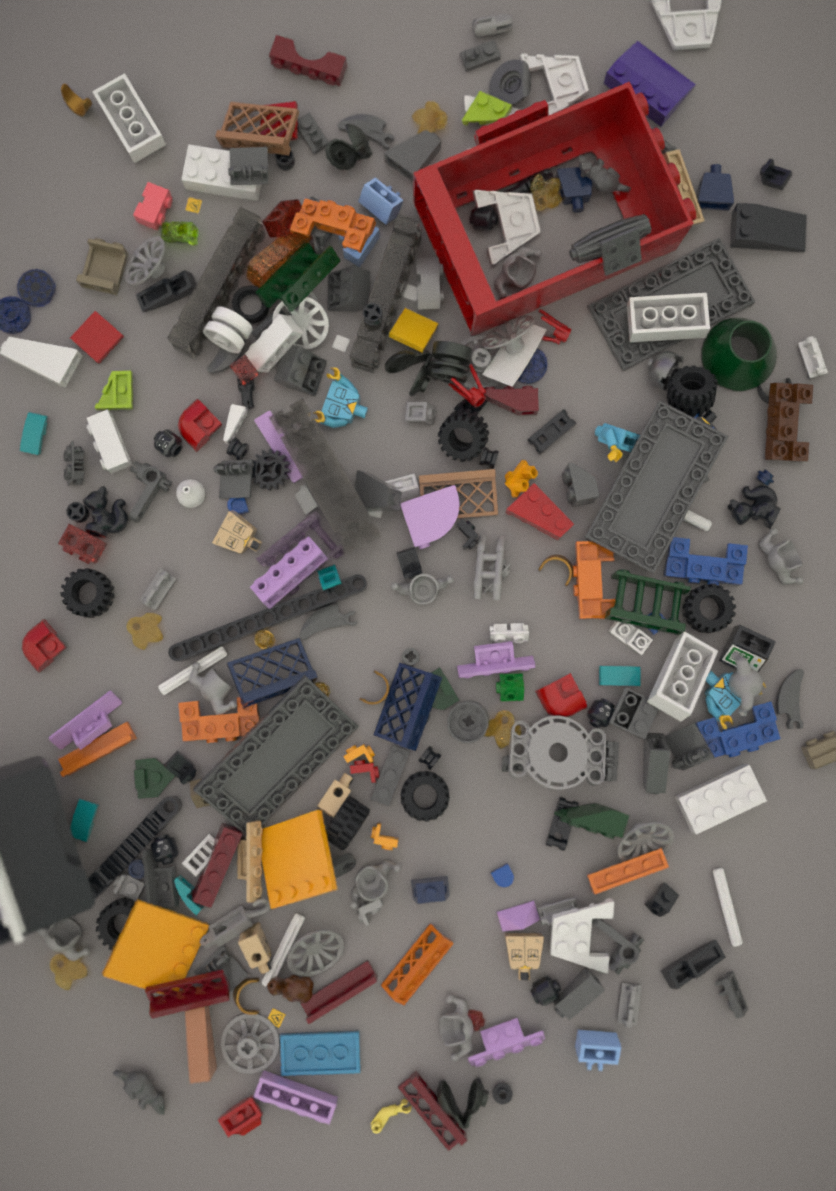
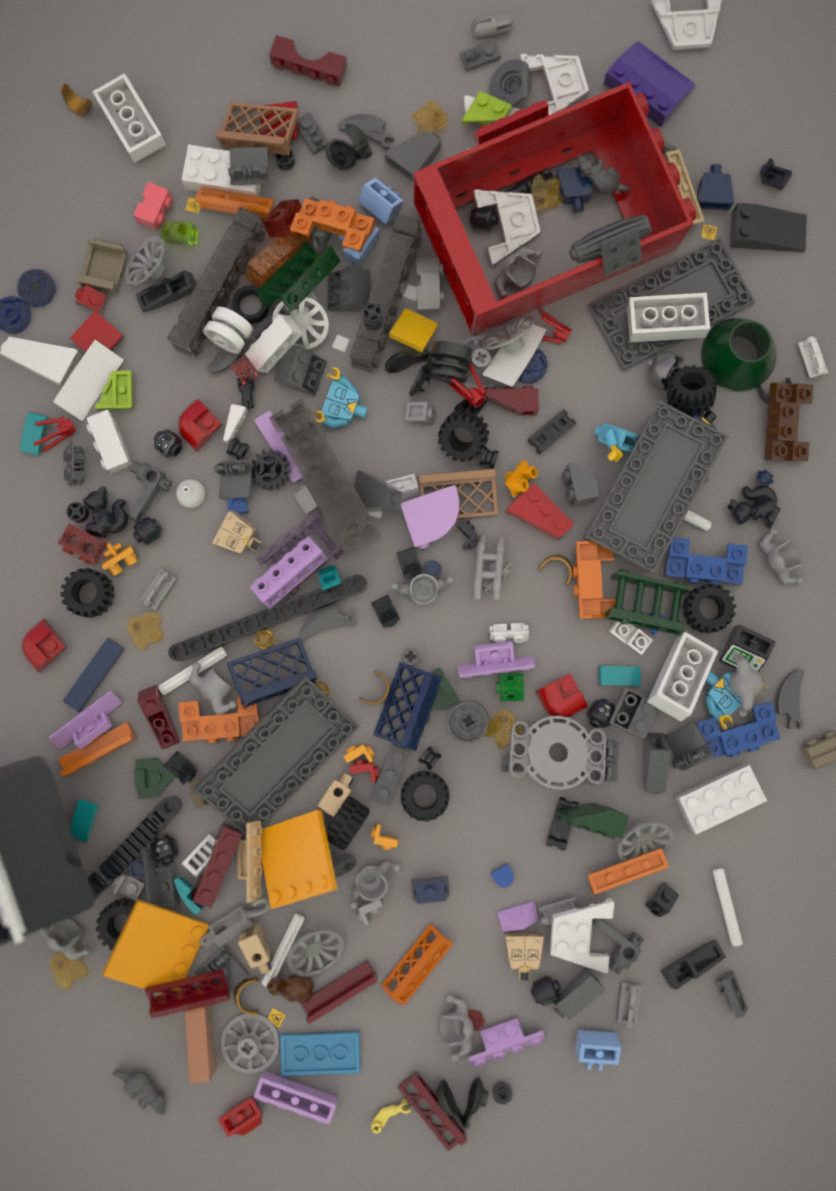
none -> red plant [33,416,76,452]
none -> white sticker [53,340,124,421]
none -> dark blue tile [63,638,124,712]
none -> red bracket [74,285,107,313]
none -> light orange hips [101,542,138,576]
none -> black head [132,517,162,545]
none -> dark red slope [137,685,180,749]
none -> orange fence [195,187,275,220]
none -> black bracket [371,594,400,628]
none -> dark blue plate [423,560,442,579]
none -> yellow sticker [701,224,717,240]

